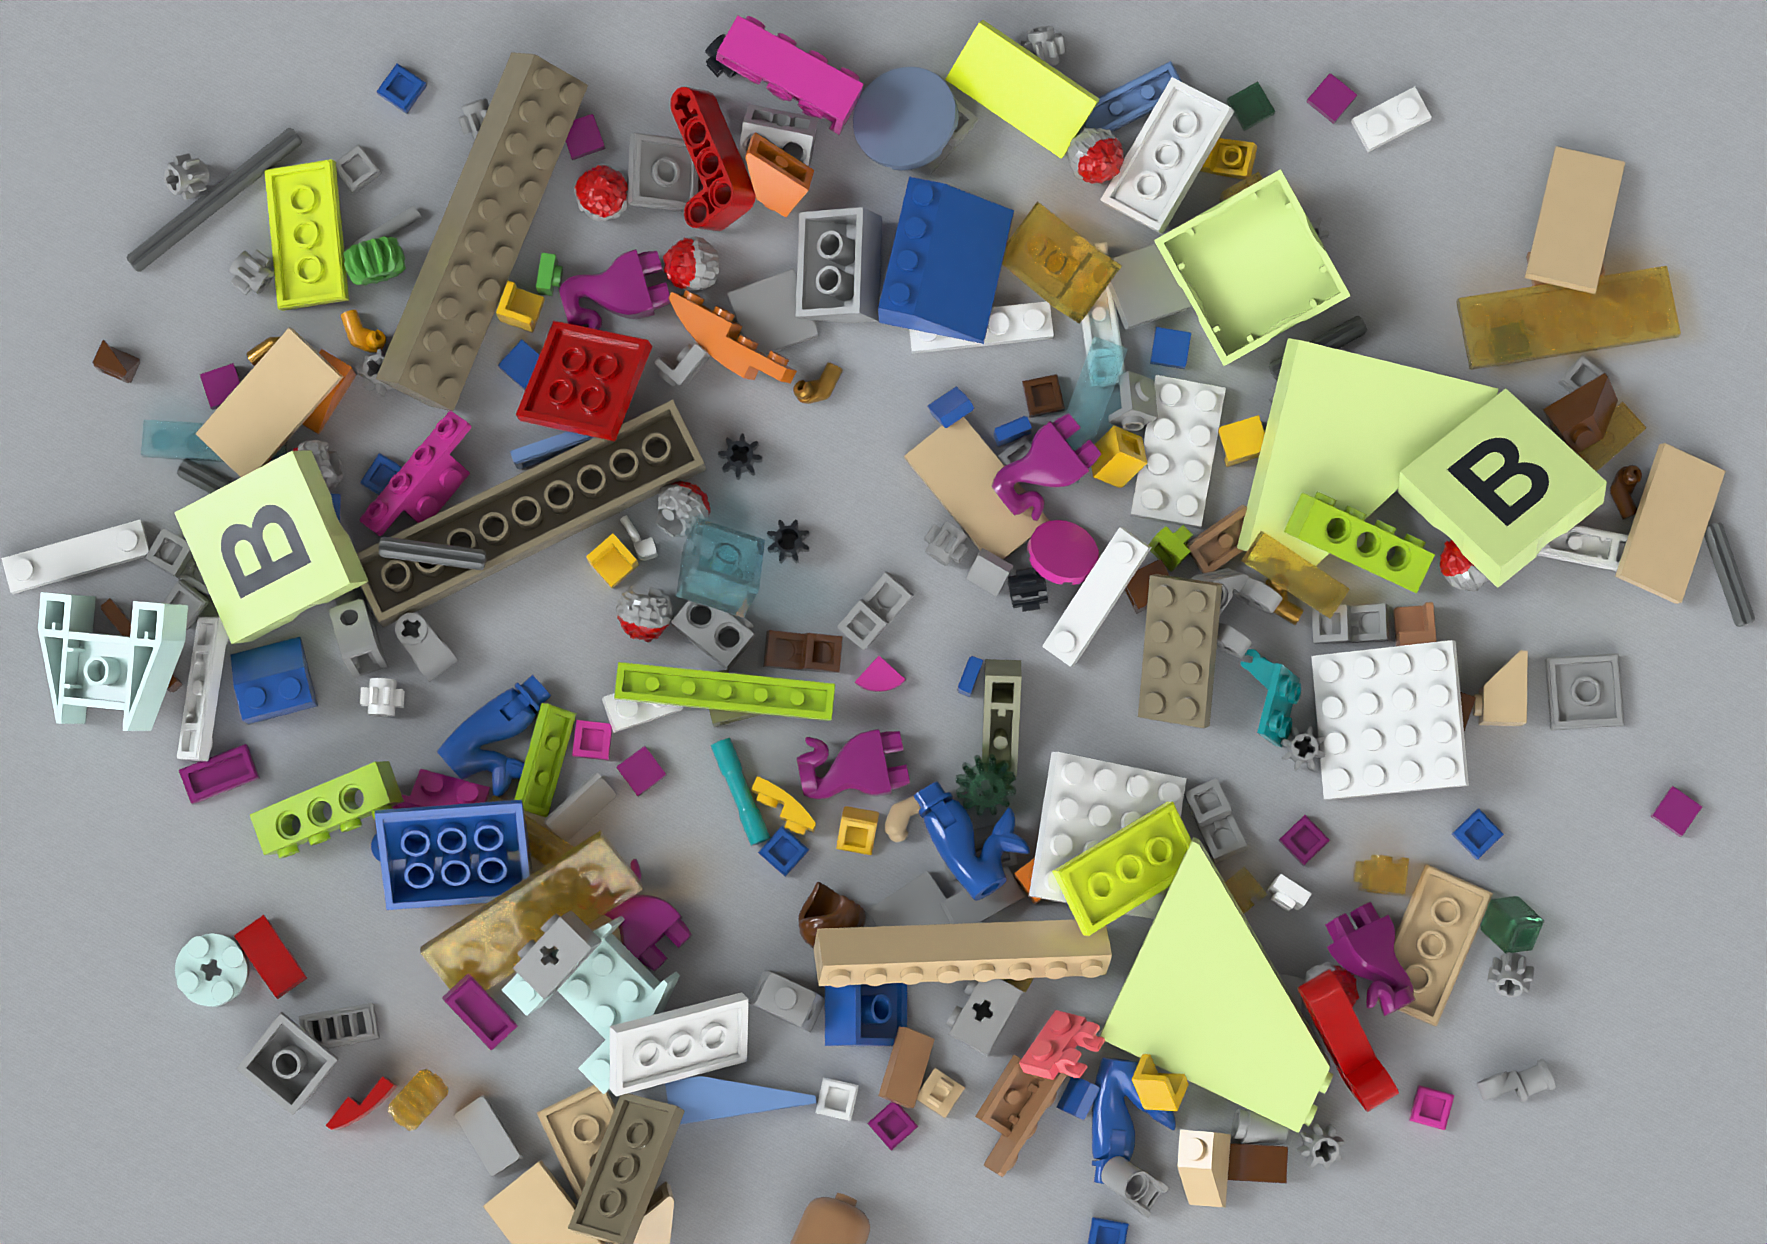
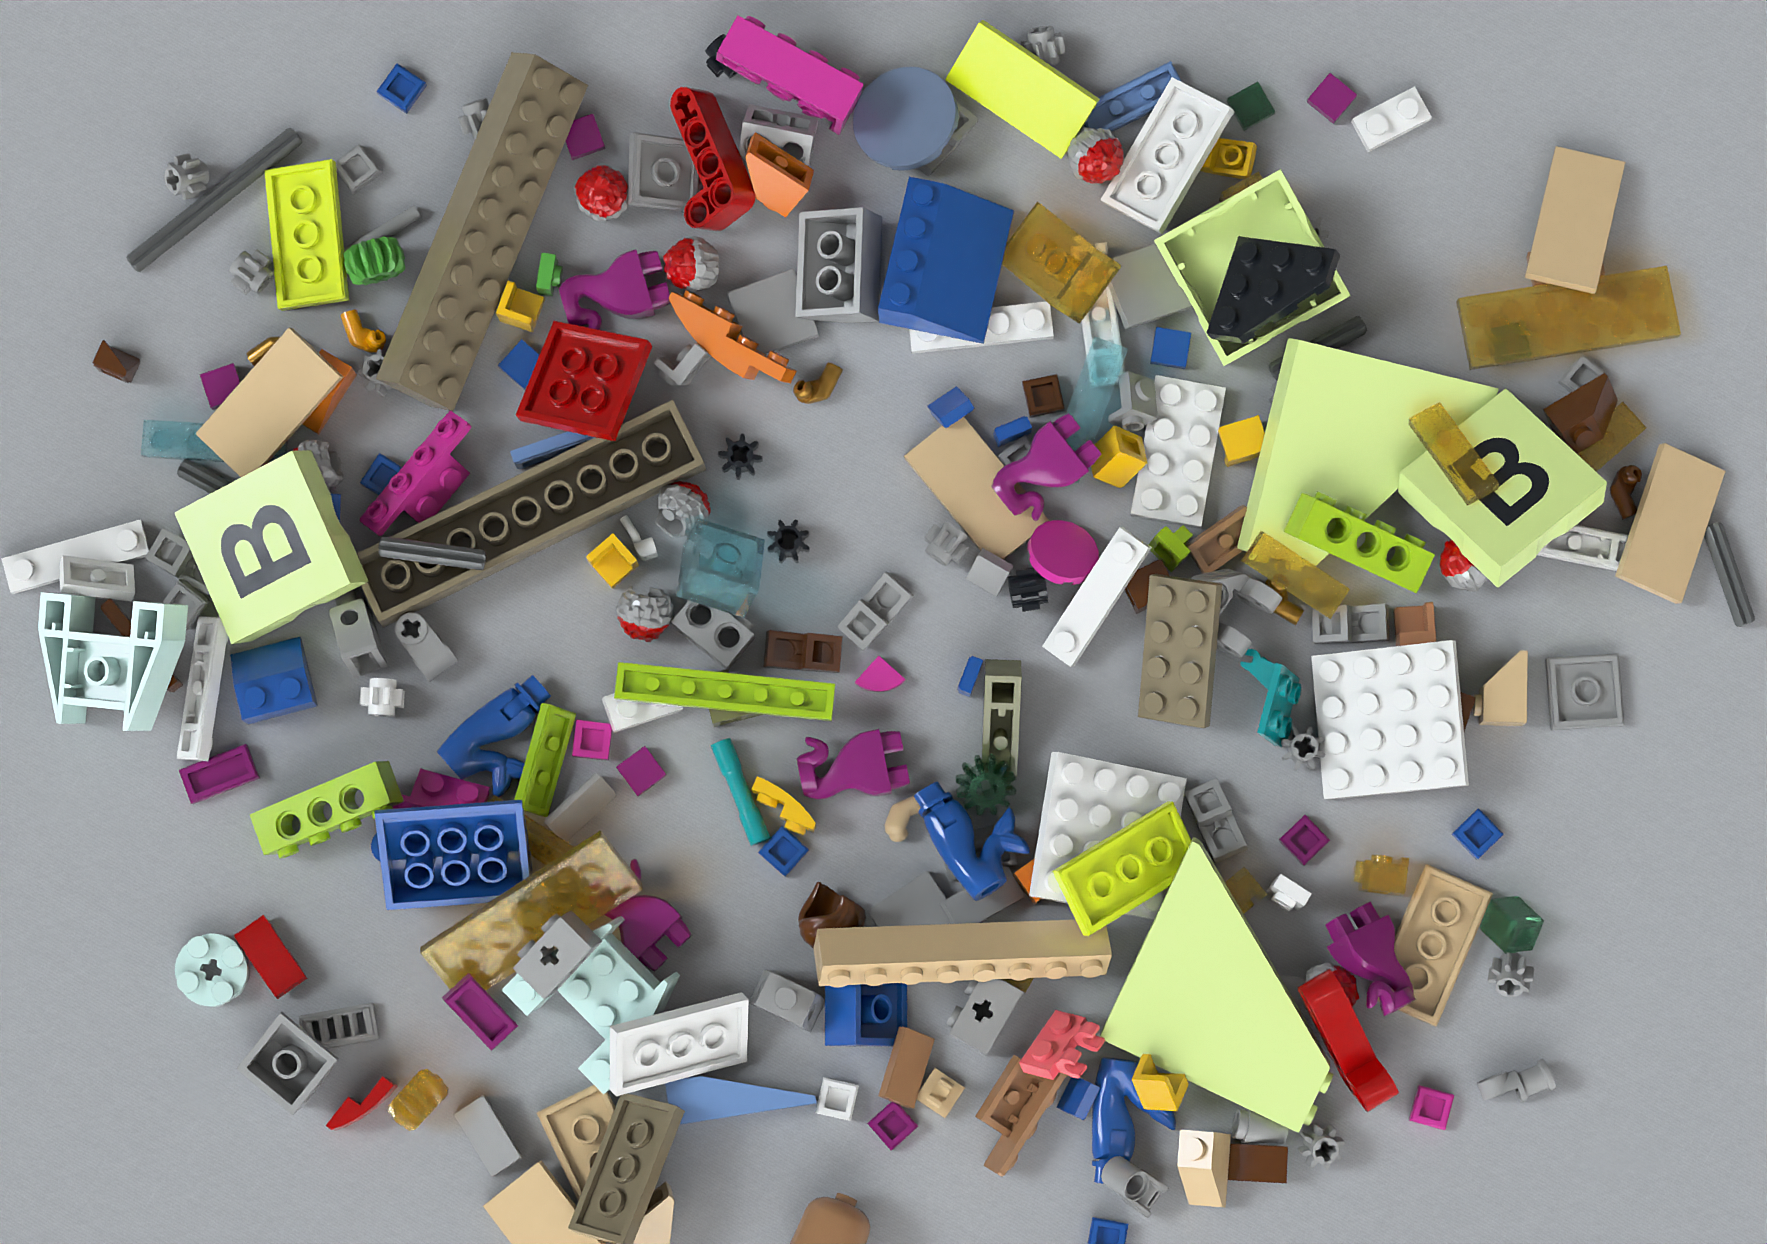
yellow slope [836,806,879,855] -> none
magenta tile [1651,786,1702,837] -> none
none -> white plate [59,555,135,602]
none -> black plate [1206,236,1340,344]
none -> clear yellow tile [1409,402,1499,506]

